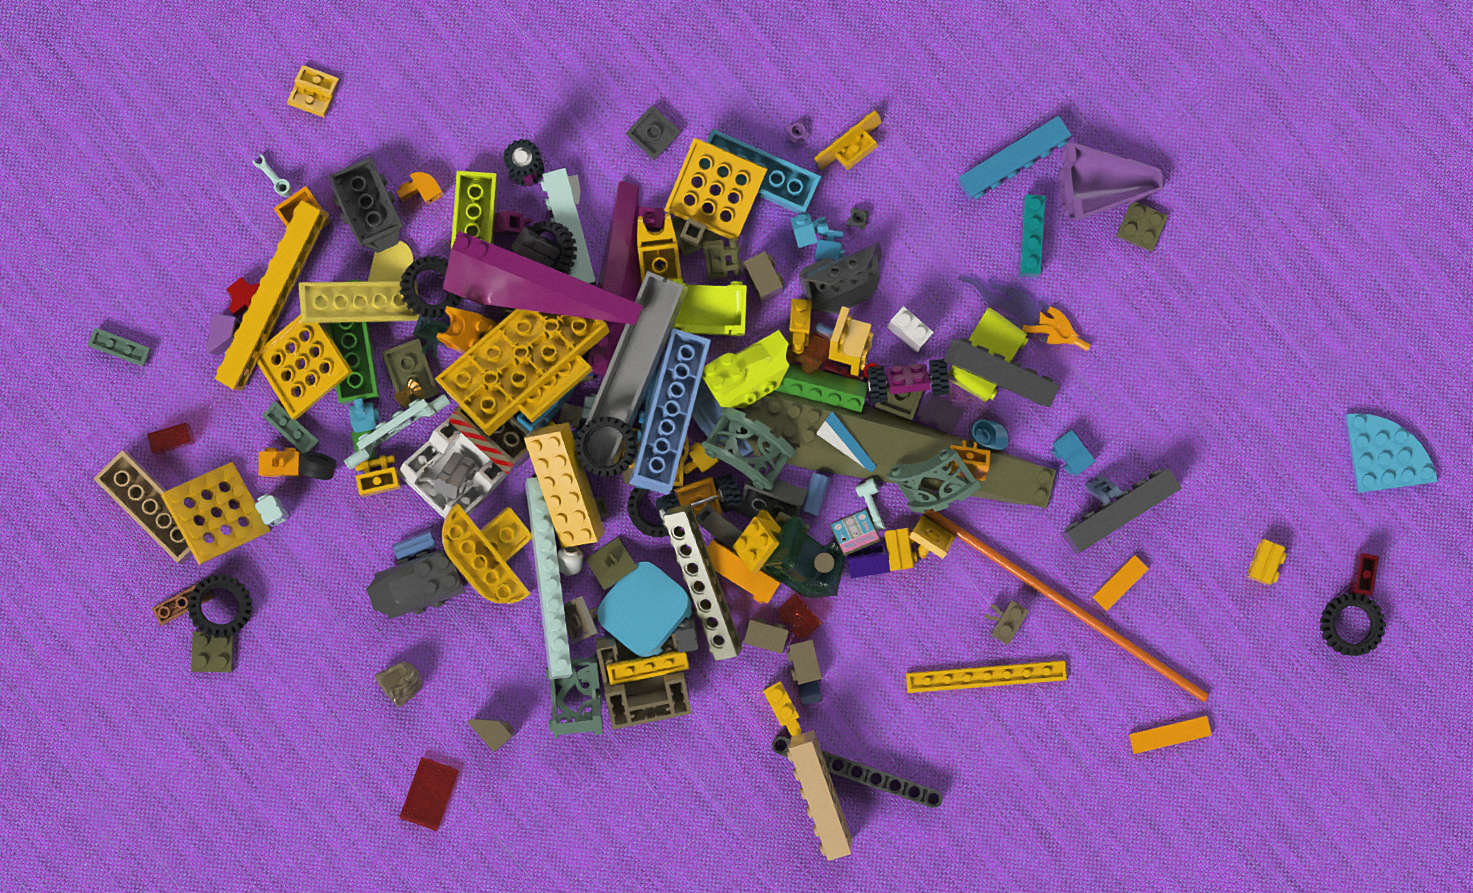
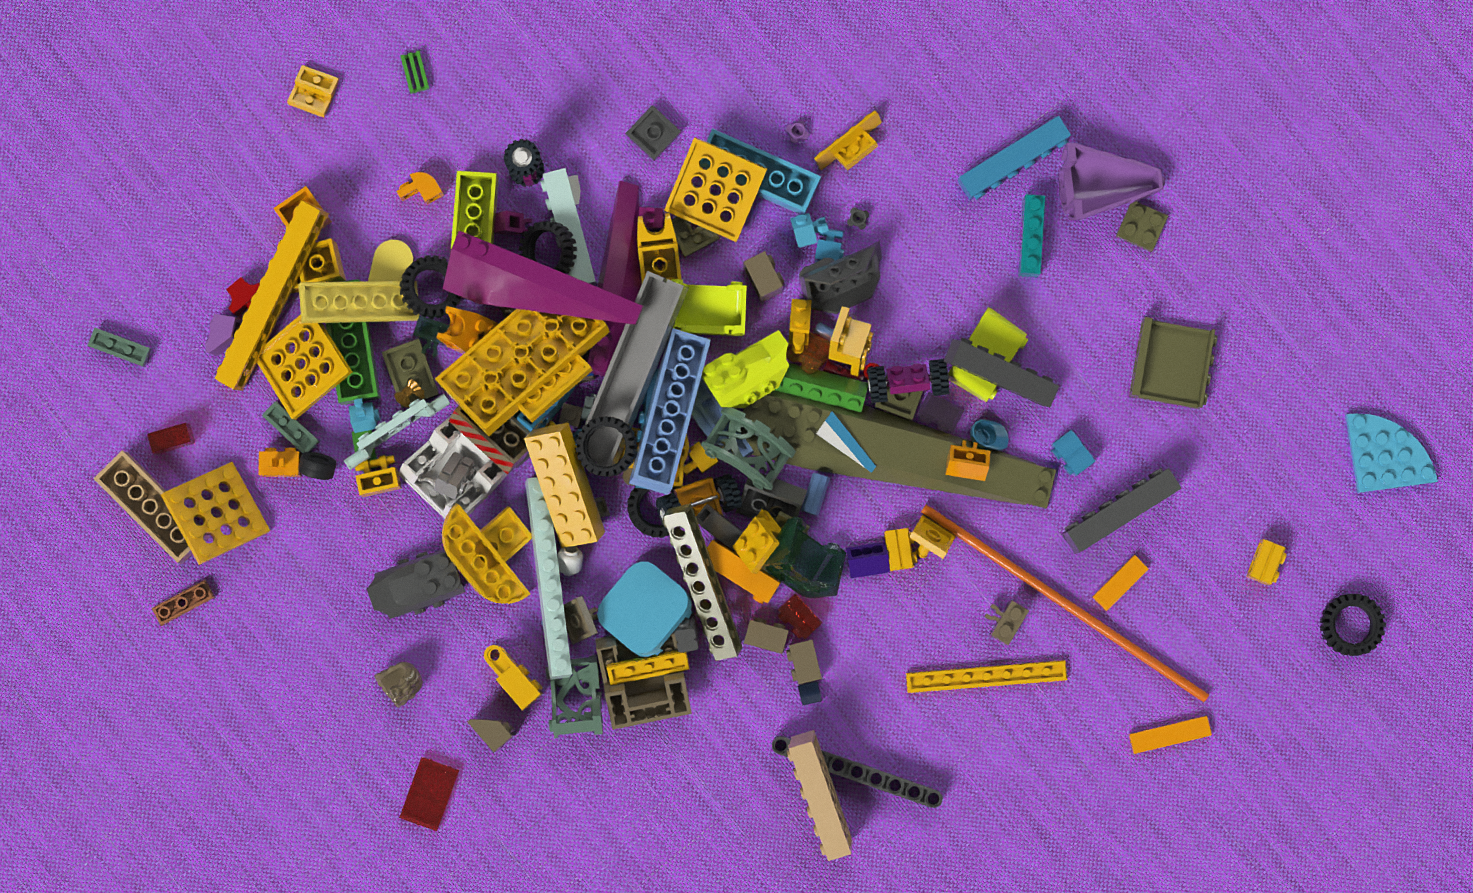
black tyre [188,574,253,638] -> none
olive plate [191,632,234,673] -> none
light aqua brick [252,154,292,197] -> none
light aqua brick [255,494,289,527] -> none
dark grey slope [328,157,403,253] -> none
medium blue axle [393,530,436,561] -> none
dark grey brick [512,227,561,267] -> none
olive piece [585,538,638,590] -> none
dark tan brick [680,218,707,248] -> none
olive plate [703,238,742,280] -> none
yellow brick [763,681,801,736] -> none
dark tan tile [814,553,834,573] -> none
piece [829,509,881,556] -> none
light aqua brick [855,477,886,532] -> none
sand green fence [886,447,982,513] -> none
white brick [887,306,934,353] -> none
piece [958,276,1091,351] -> none
sand blue plate [1084,474,1122,505] -> none
dark red brick [1349,553,1380,596] -> none
none -> yellow brick [290,238,346,294]
none -> bright green tile [400,51,430,94]
none -> yellow brick [484,645,543,710]
none -> olive panel [1129,317,1217,409]

